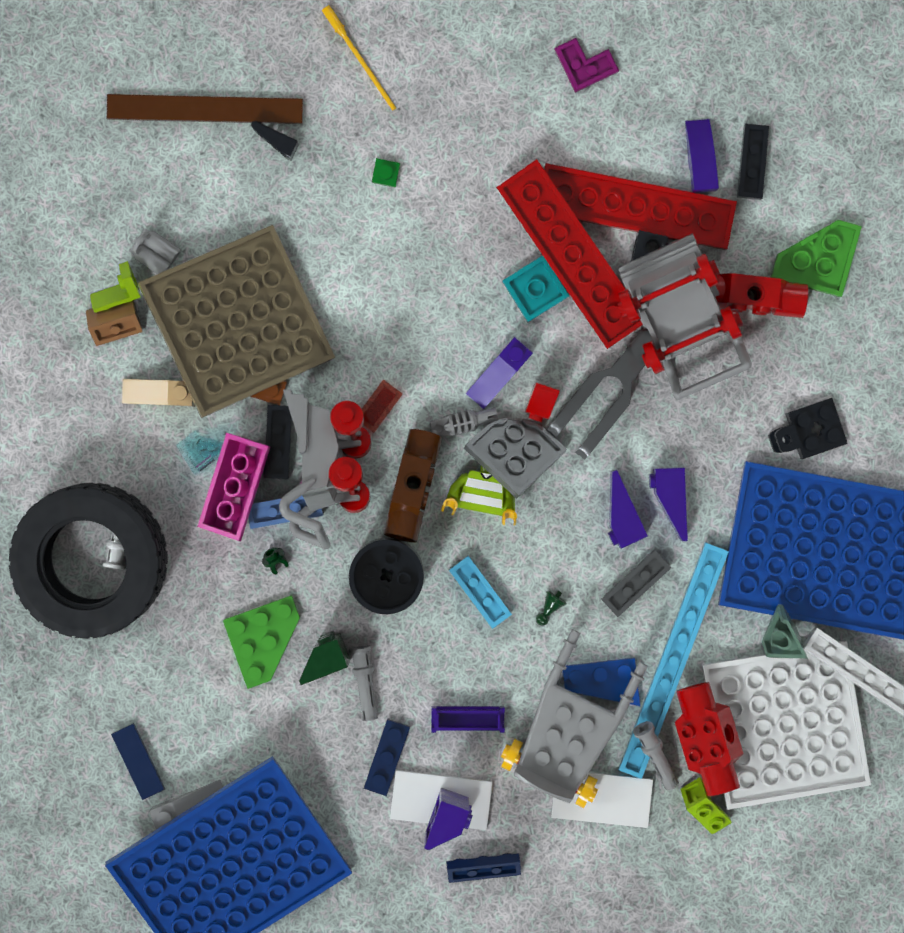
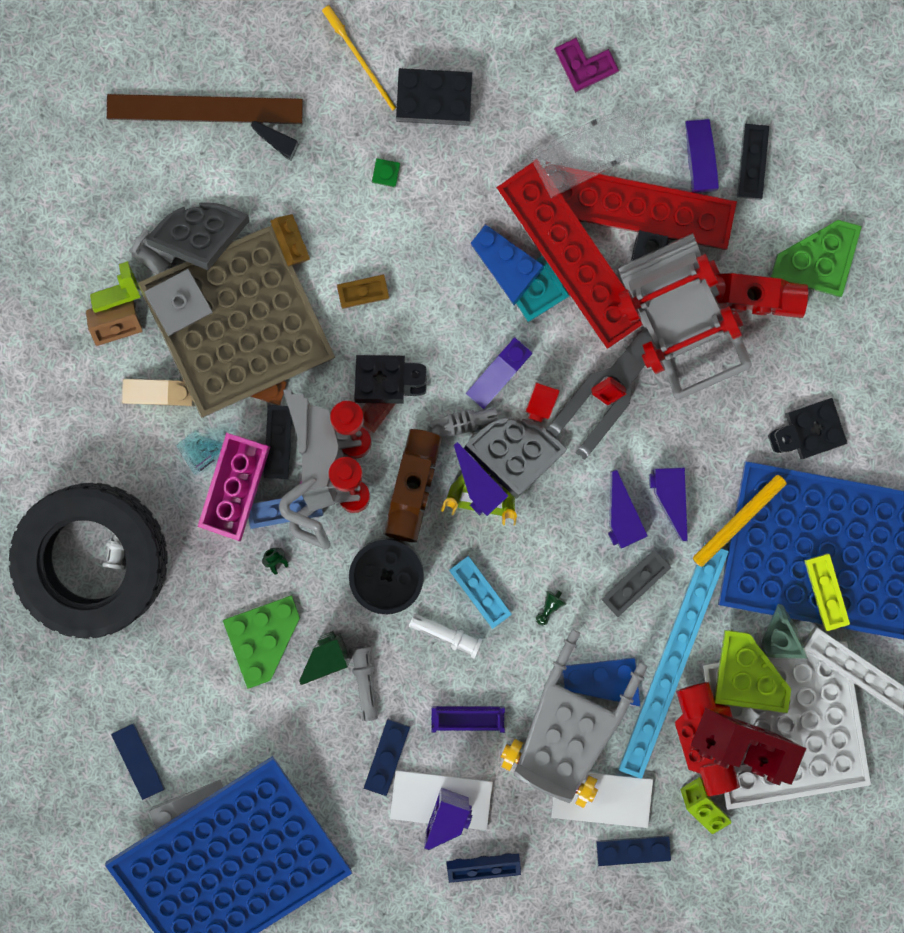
light grey pin [633,721,679,790] -> none
none -> light grey plate [144,269,213,337]
none -> dark grey plate [146,203,249,270]
none -> pearl gold plate [270,214,310,266]
none -> pearl gold plate [337,274,390,309]
none -> black plate [354,355,427,404]
none -> black brick [396,68,472,126]
none -> white pin [409,613,483,659]
none -> dark purple slope [453,442,508,516]
none -> blue wing [471,224,544,306]
none -> clear windscreen [529,104,658,198]
none -> red tile [591,377,627,405]
none -> dark blue plate [596,835,671,866]
none -> dark red plate [691,708,807,786]
none -> yellow axle [693,475,787,567]
none -> lime plate [714,629,791,713]
none -> neon yellow plate [804,553,850,631]

